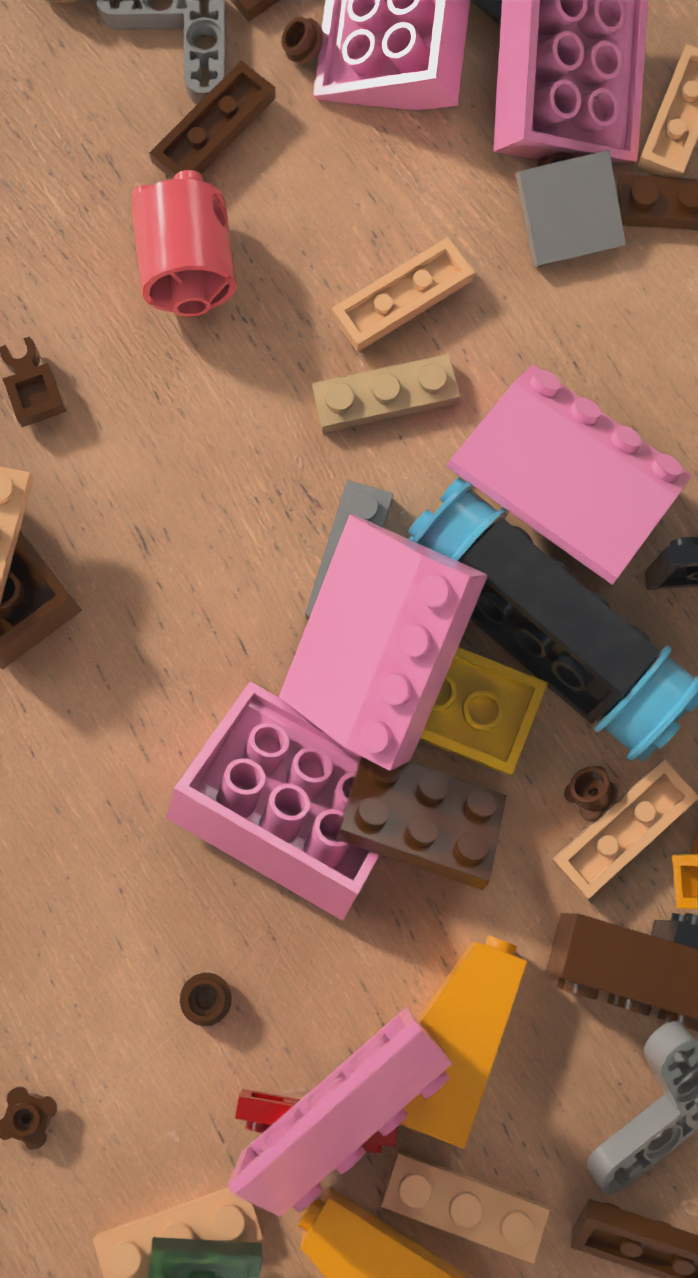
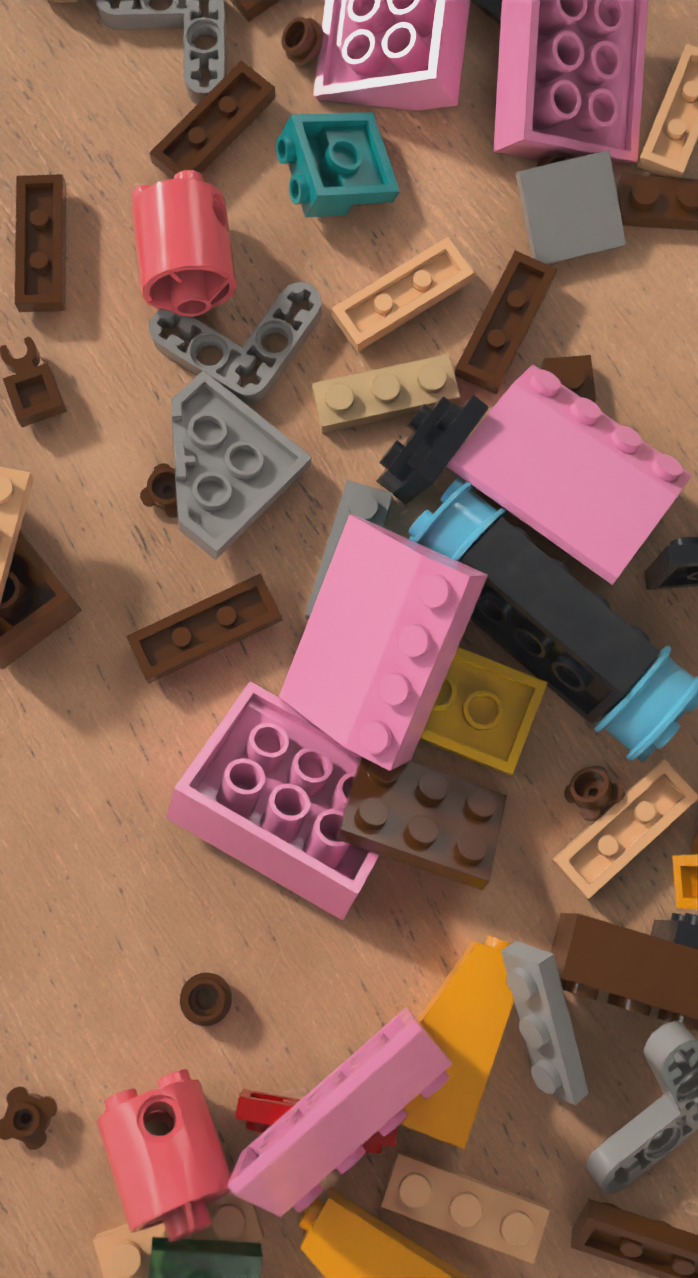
none -> reddish brown plate [15,174,66,312]
none -> coral cylinder [97,1069,232,1242]
none -> reddish brown plate [126,573,283,683]
none -> reddish brown plate [140,463,178,518]
none -> light grey beam [149,282,321,404]
none -> light grey plate [171,370,312,560]
none -> teal plate [276,112,400,218]
none -> black plate [376,395,490,505]
none -> reddish brown plate [454,250,557,395]
none -> light grey plate [501,941,589,1105]
none -> reddish brown plate [541,355,596,403]

